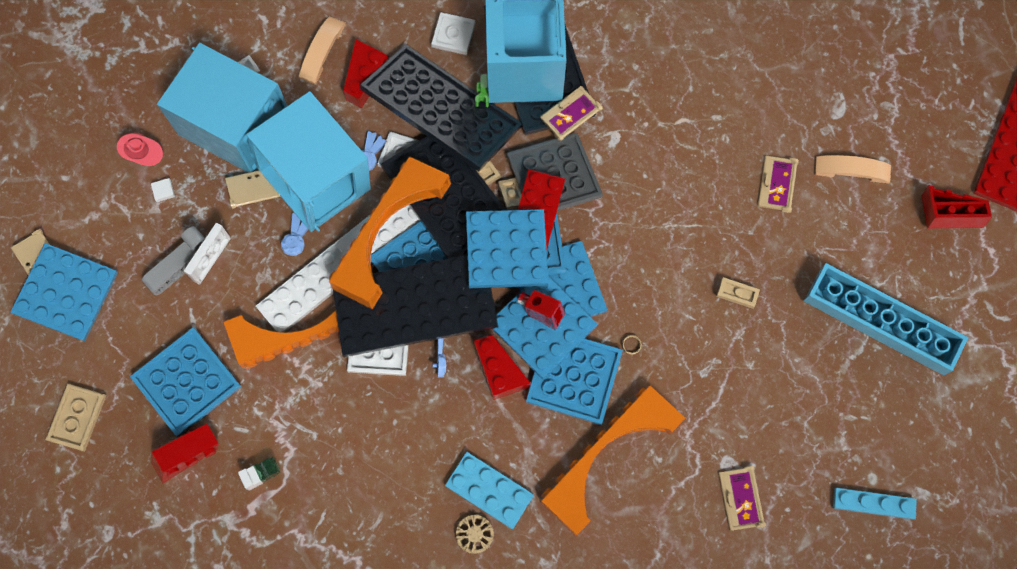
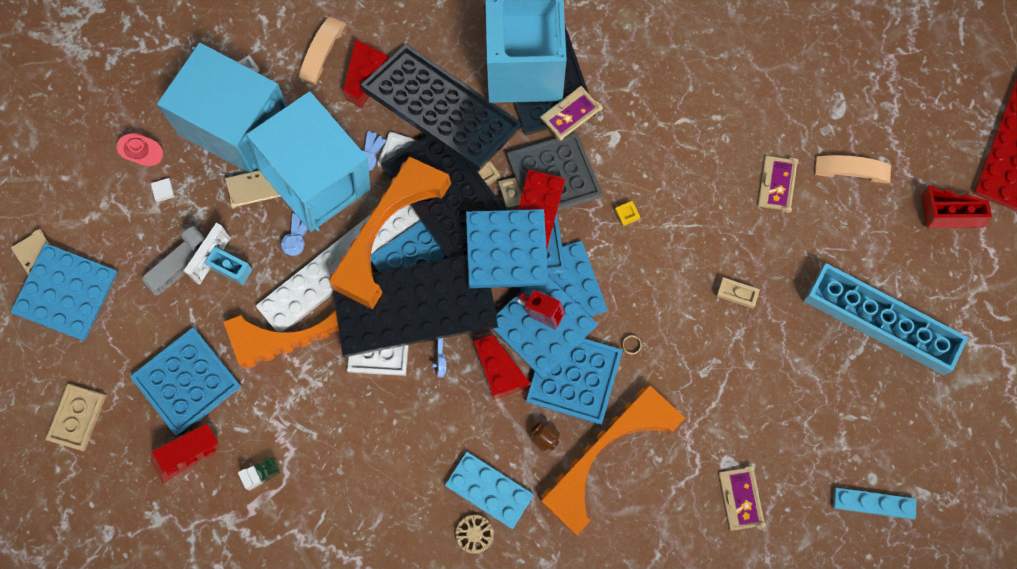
white plate [431,12,476,55] -> none
bright green plate [475,74,489,107] -> none
none -> medium azure brick [205,247,252,286]
none -> reddish brown head [530,421,560,451]
none -> yellow plate [615,201,640,226]

